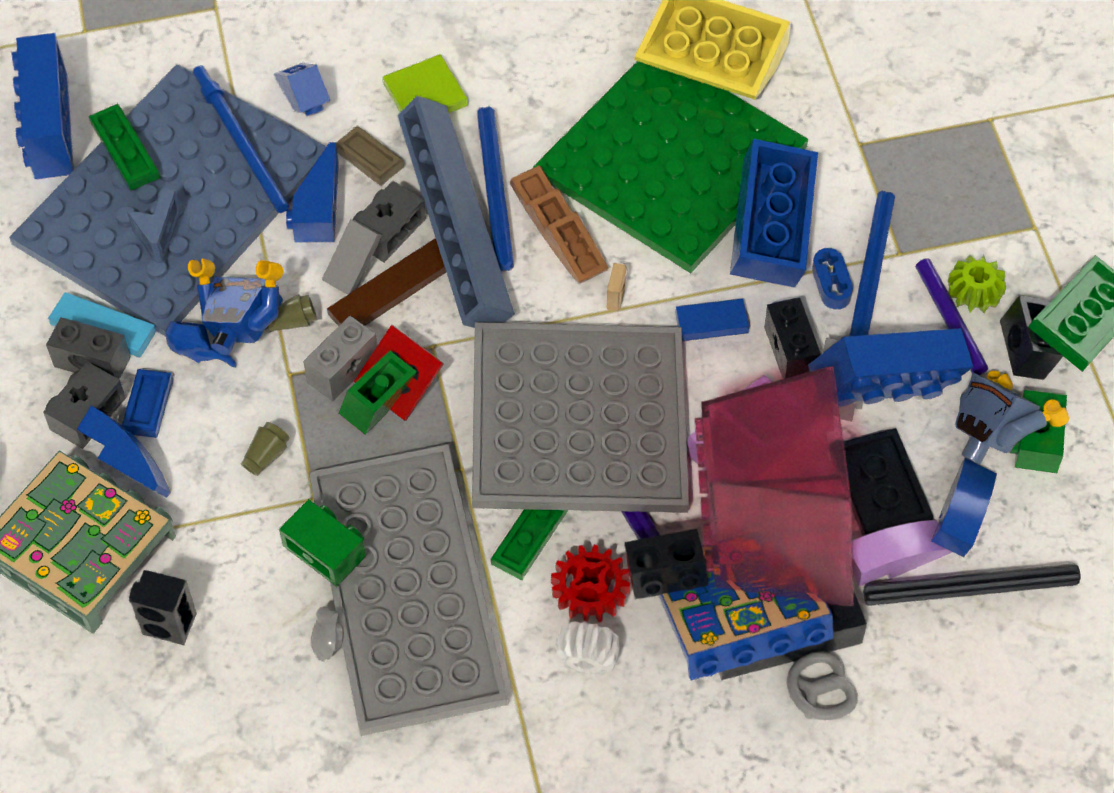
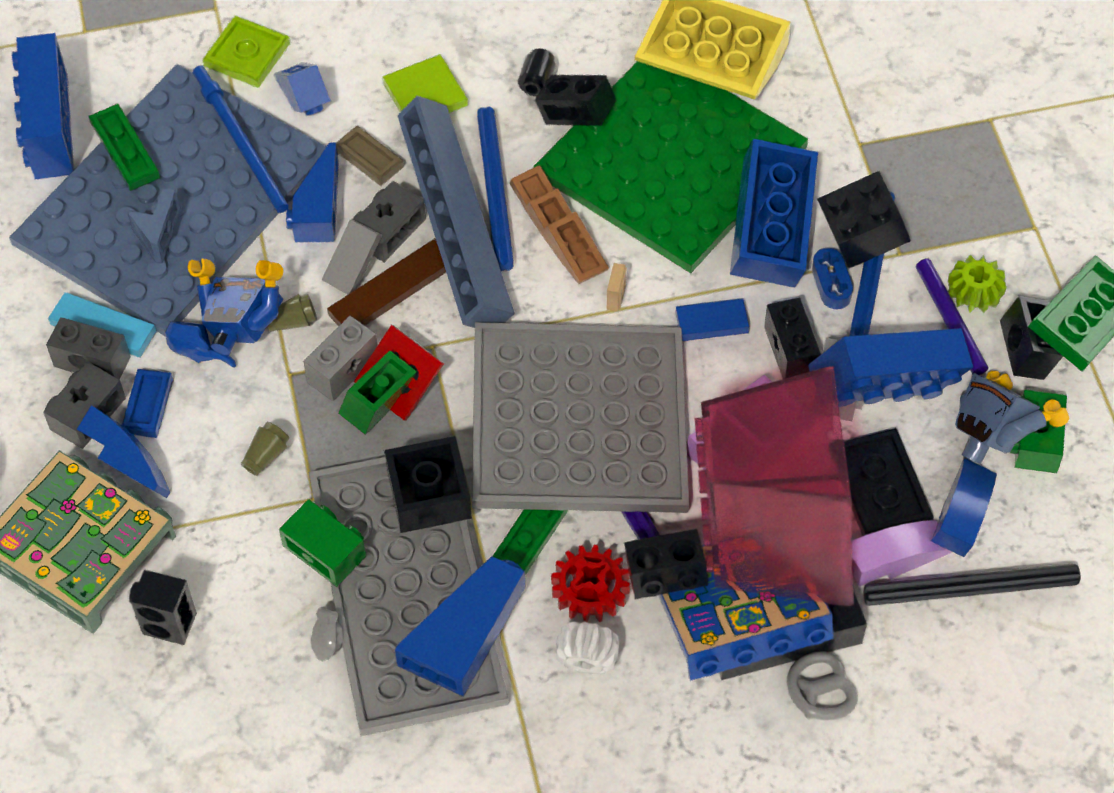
none -> lime tile [203,16,290,88]
none -> black brick [384,436,472,533]
none -> blue slope [395,556,525,697]
none -> black brick [518,48,556,96]
none -> black brick [535,75,617,126]
none -> black brick [817,171,911,269]

